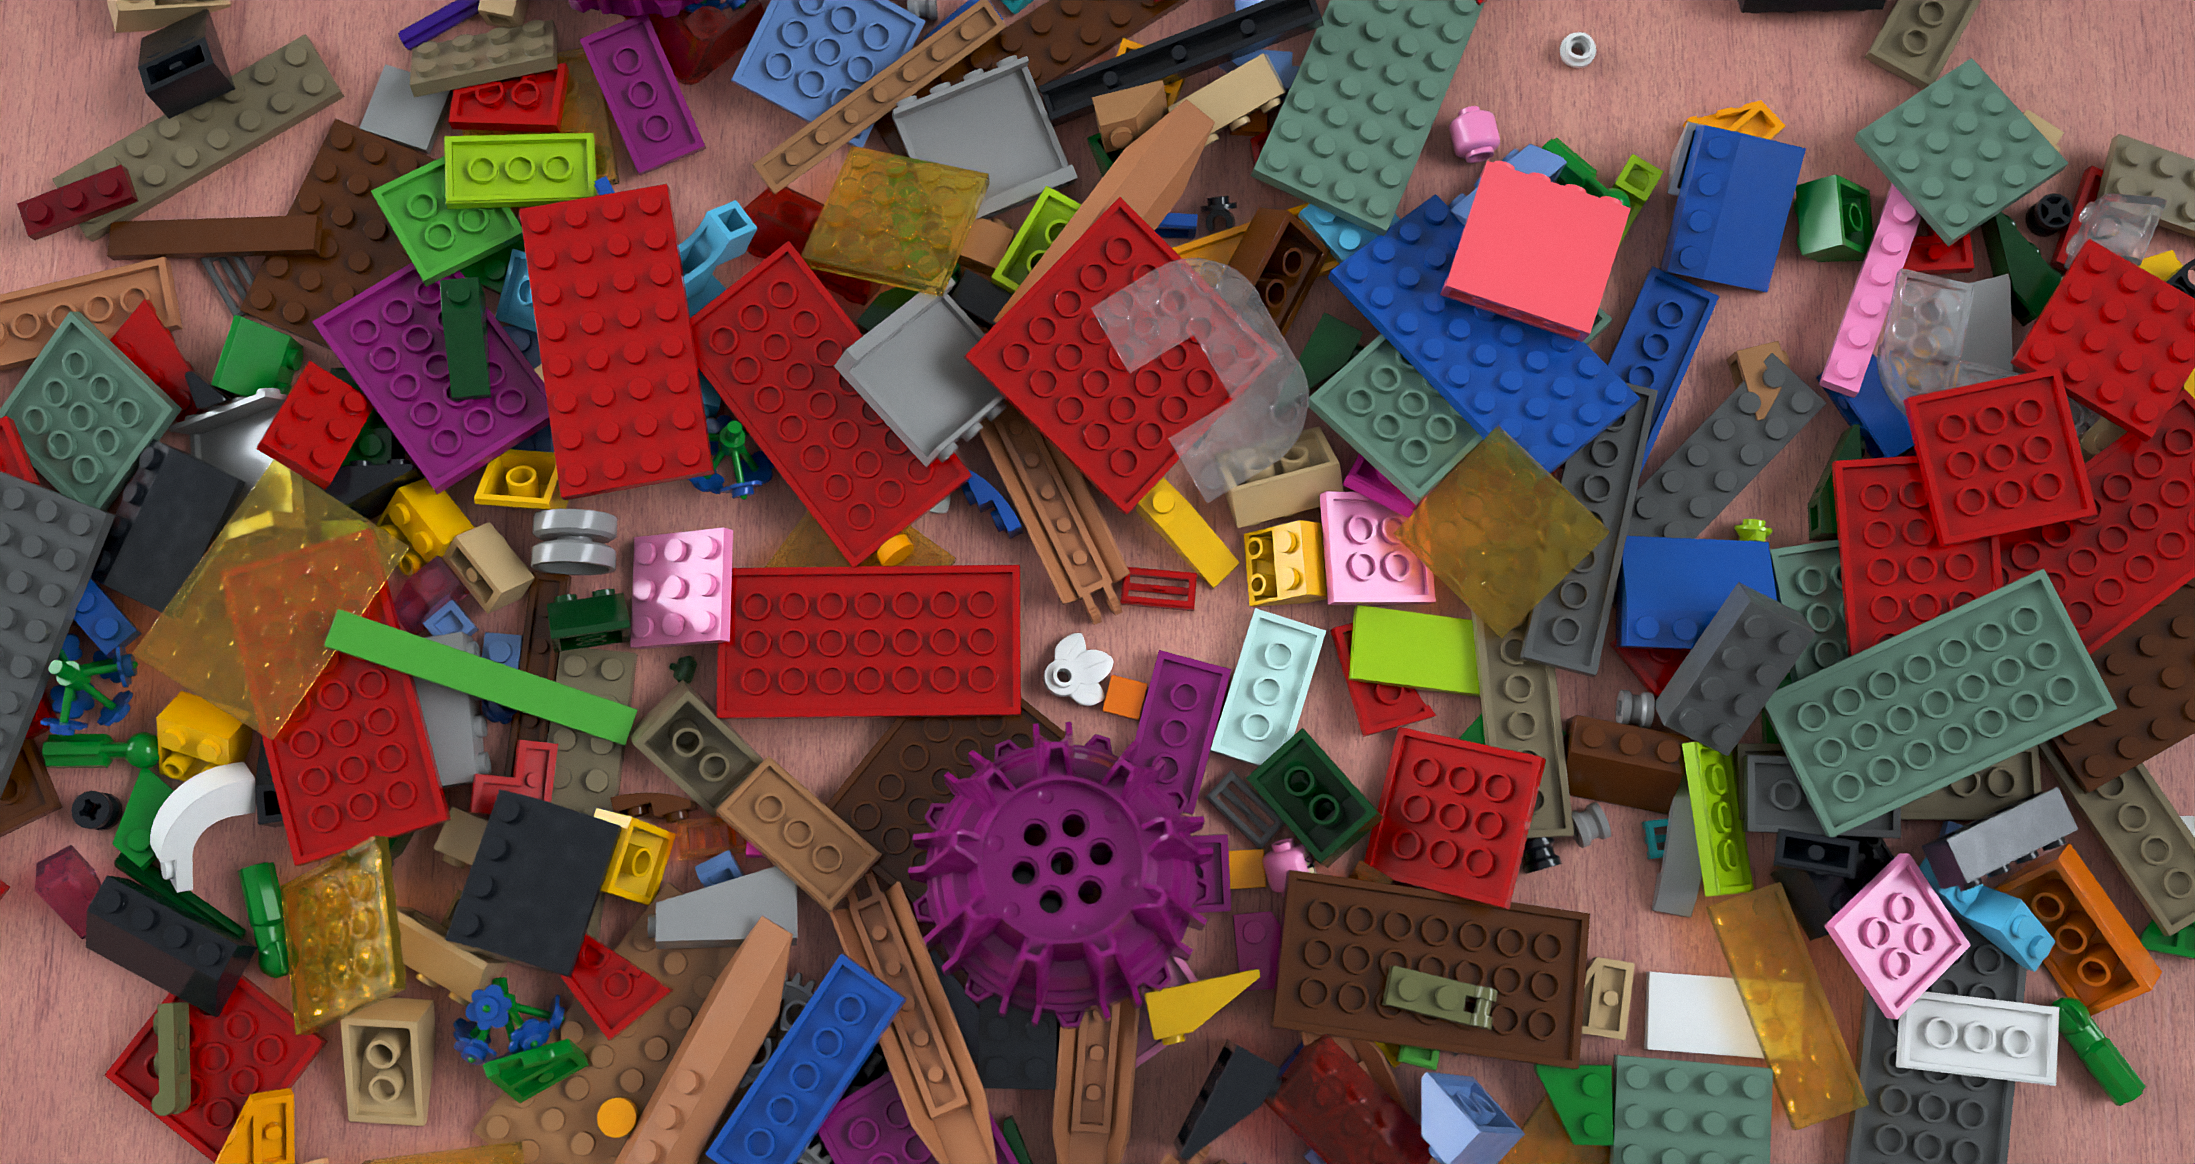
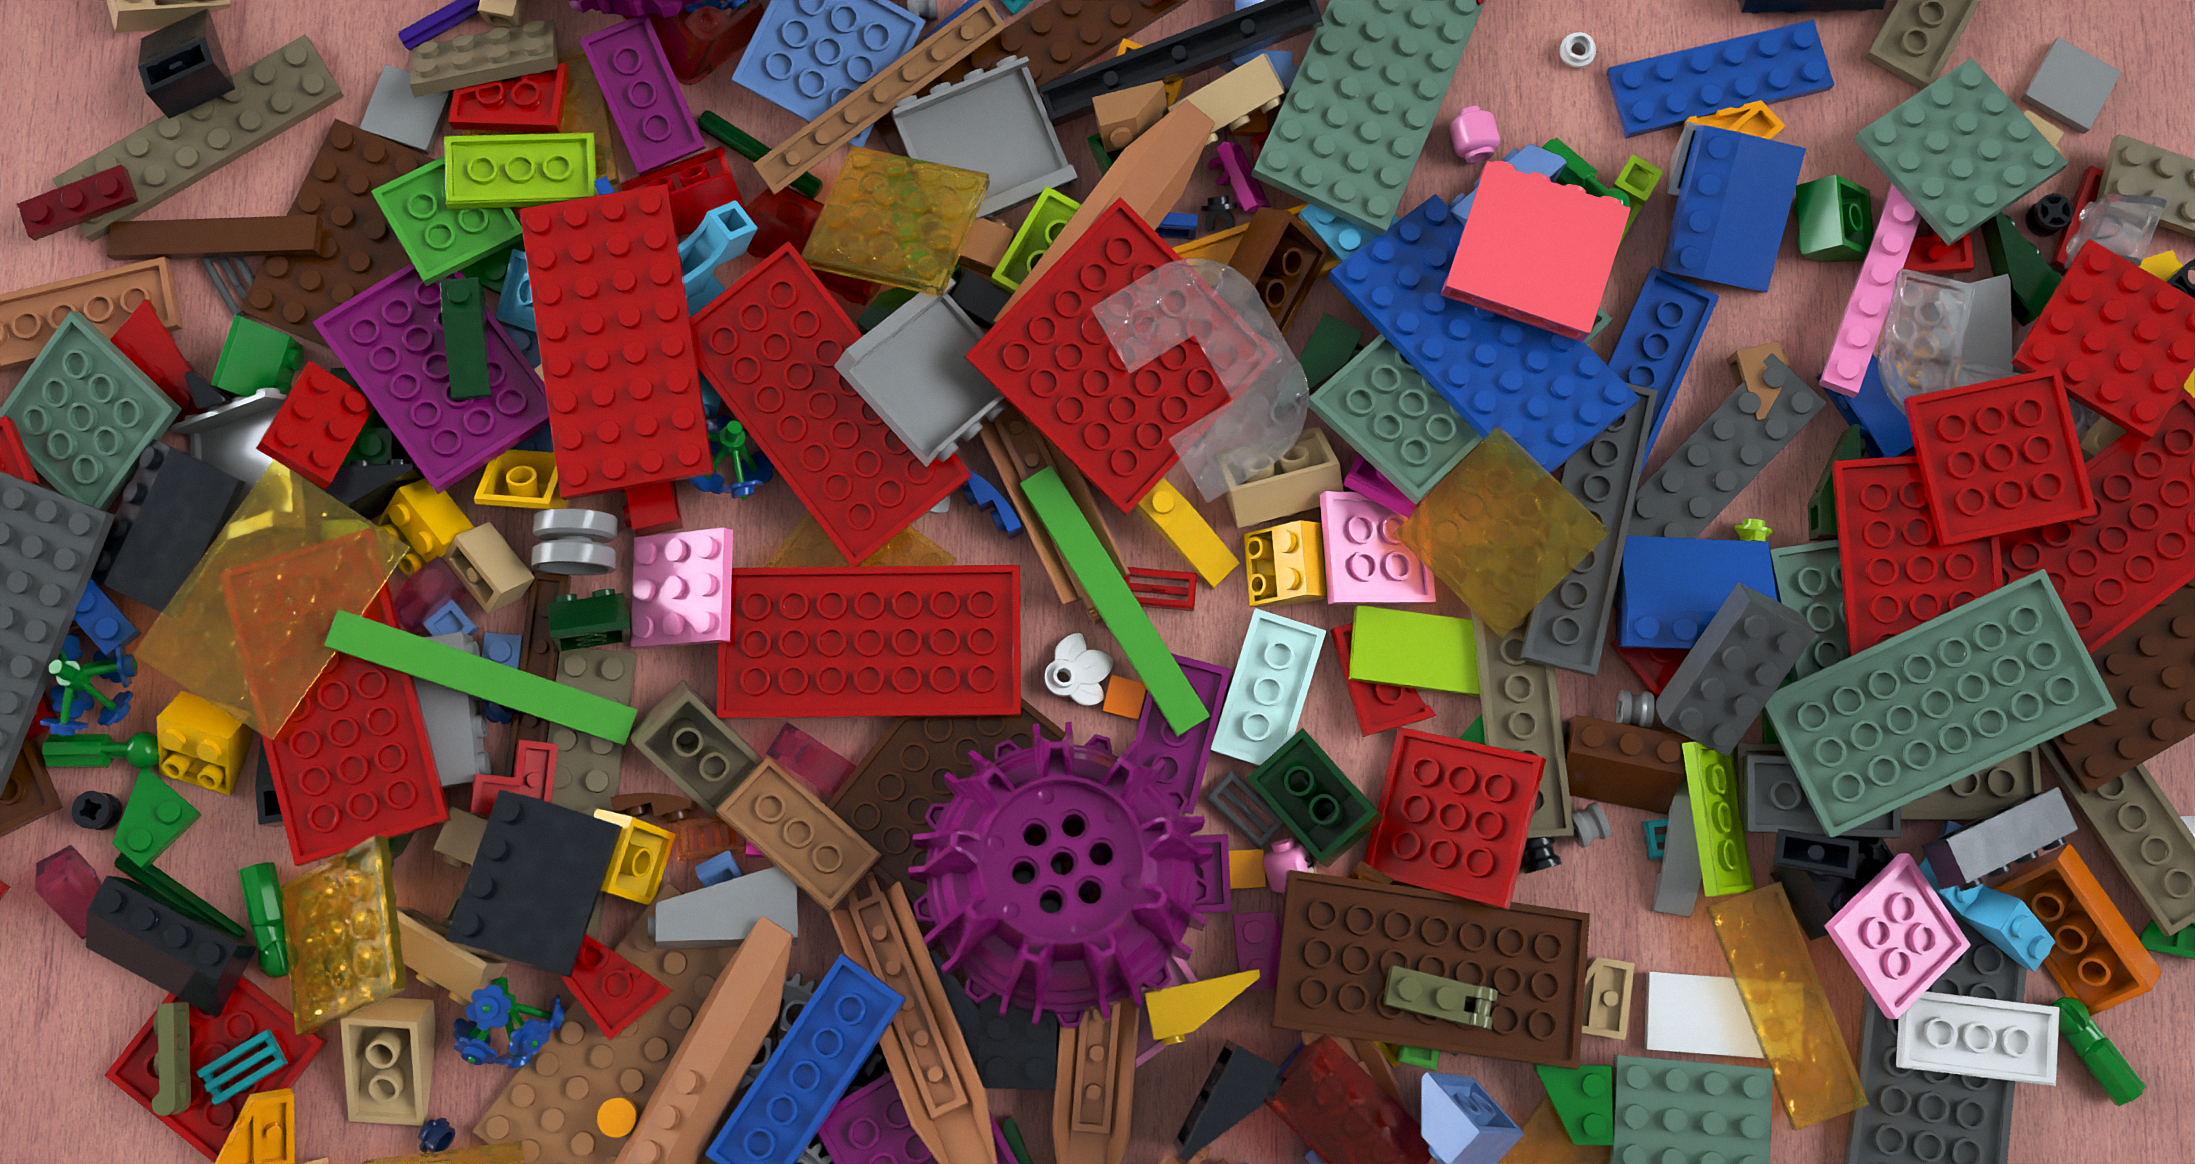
white arch [150,762,255,893] -> none
green wing [483,1038,589,1104] -> none
clear green rock [669,656,697,684] -> none
light orange tile [876,534,914,566] -> none
none -> teal tile [197,1030,288,1106]
none -> dark blue plate [418,1118,455,1156]
none -> red slope [621,146,746,236]
none -> red brick [621,481,683,537]
none -> dark green axle [697,110,823,199]
none -> clear pink slope [766,722,857,796]
none -> bright green tile [1019,465,1210,737]
none -> dark pink plate [1207,141,1271,214]
none -> blue plate [1606,20,1834,138]
none -> light grey tile [2021,37,2121,134]

